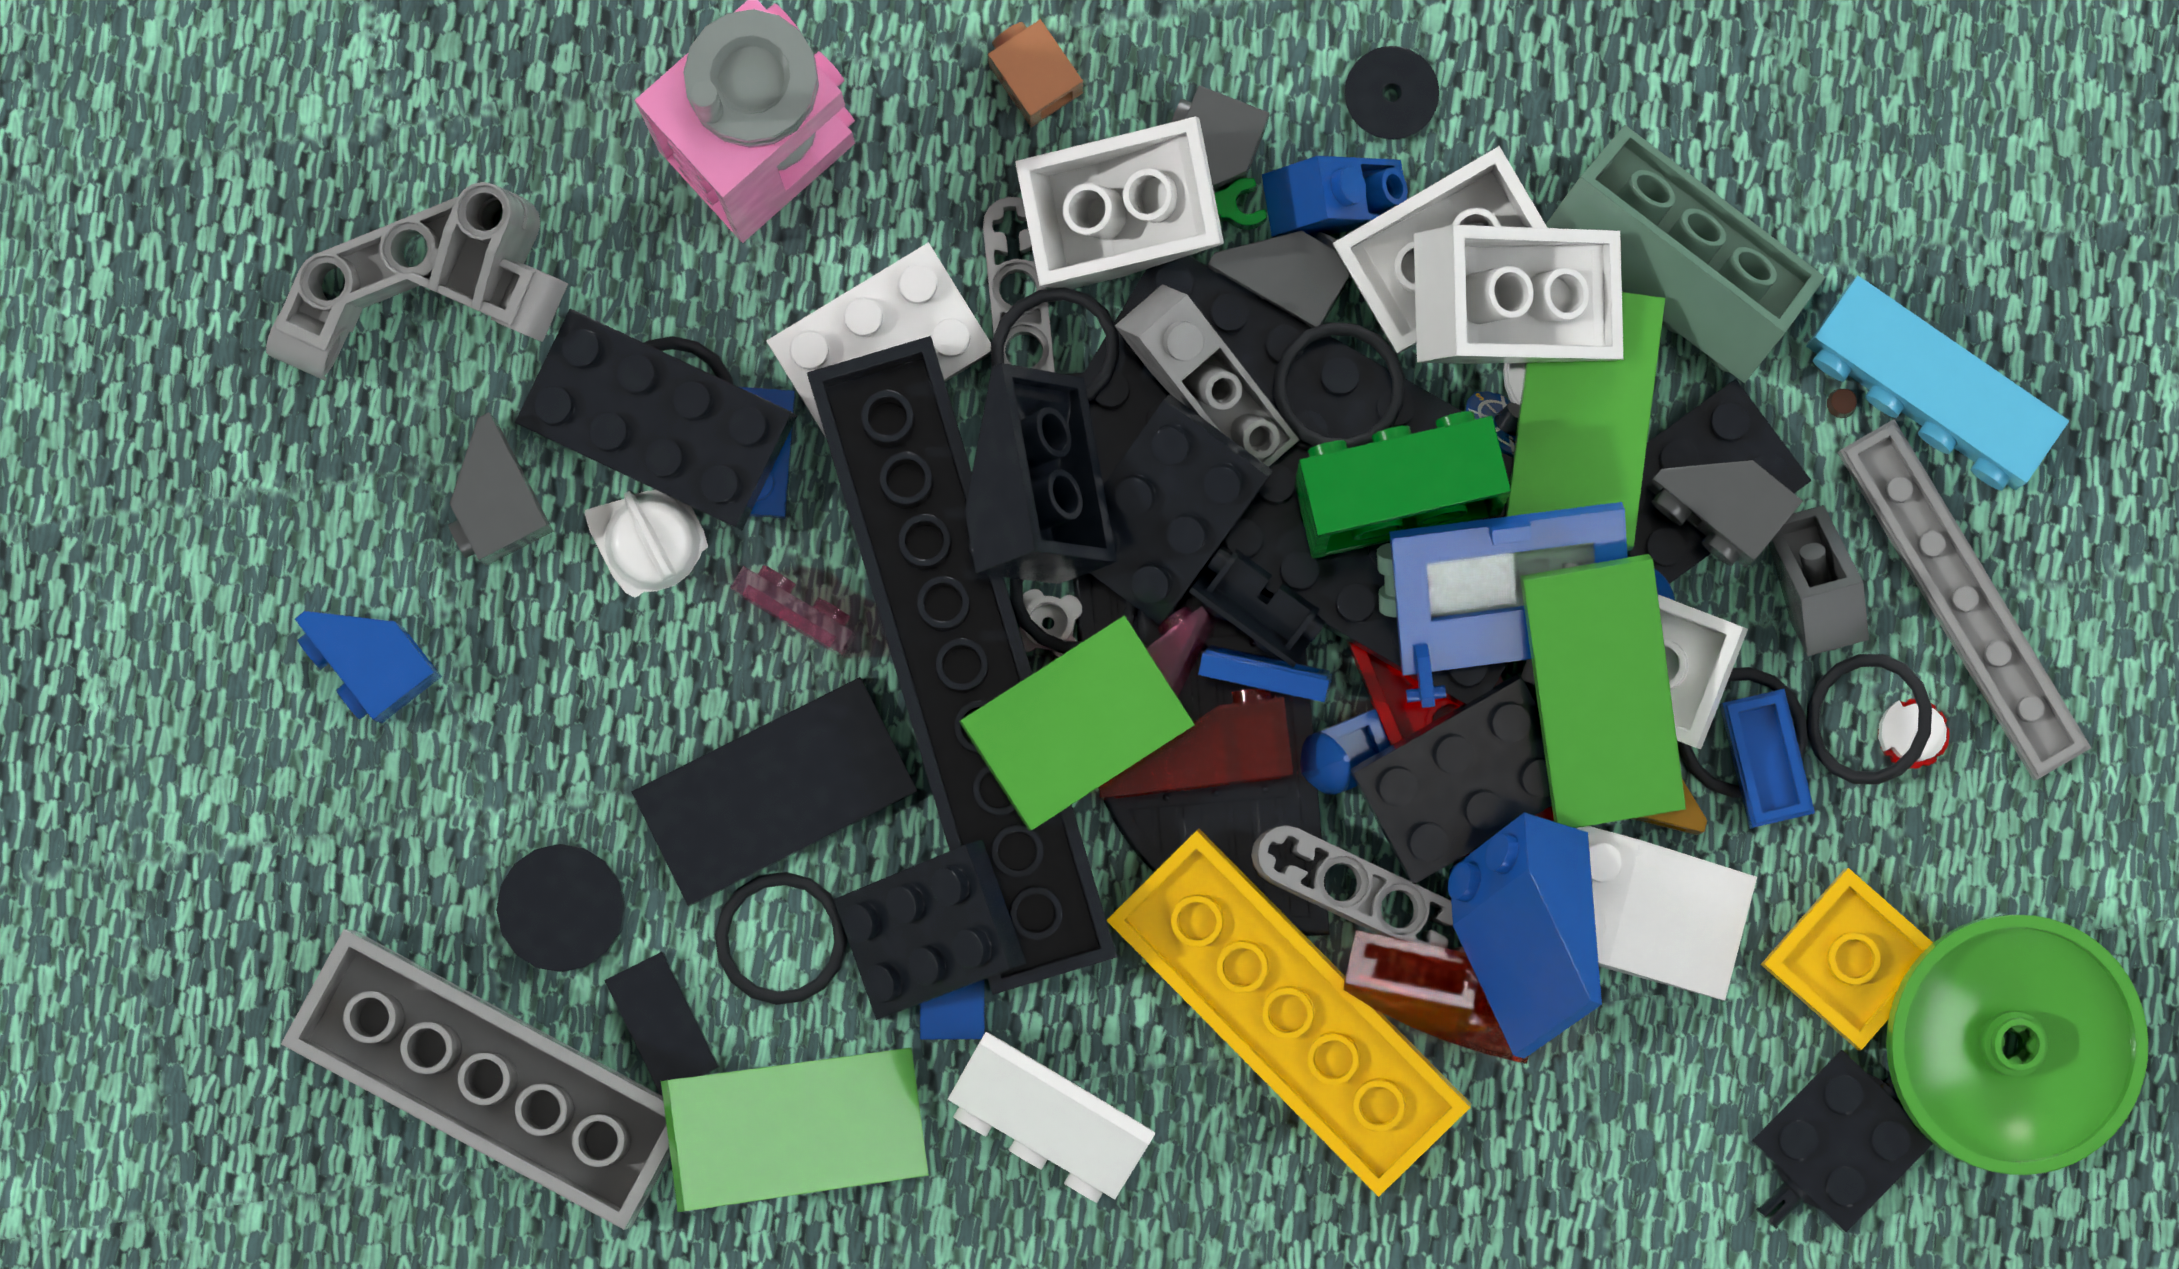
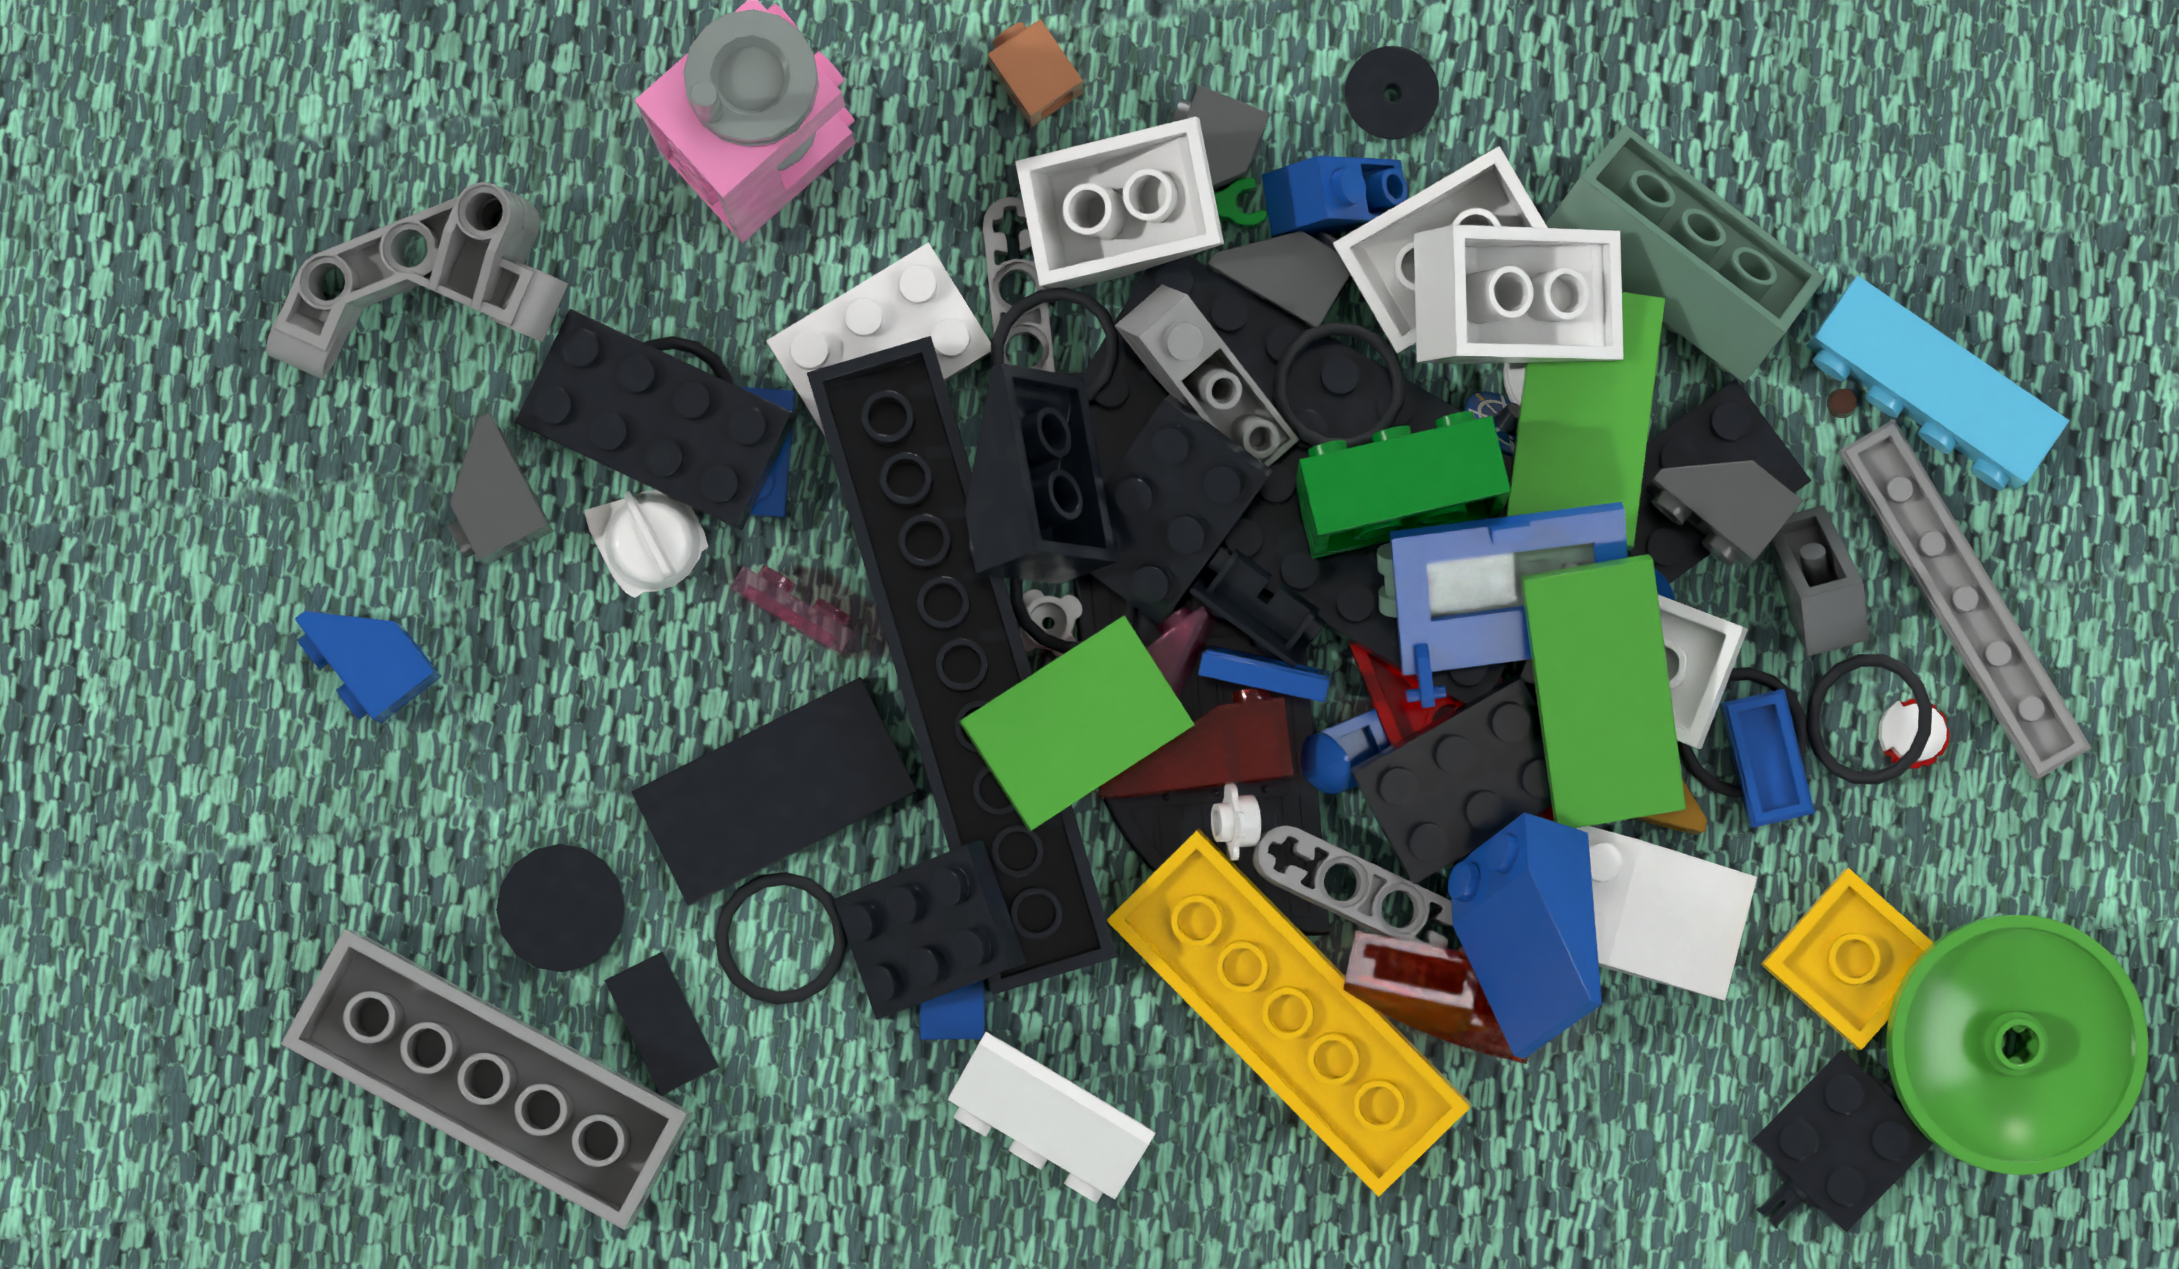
bright green tile [661,1047,929,1212] -> none
none -> white plate [1211,783,1261,861]

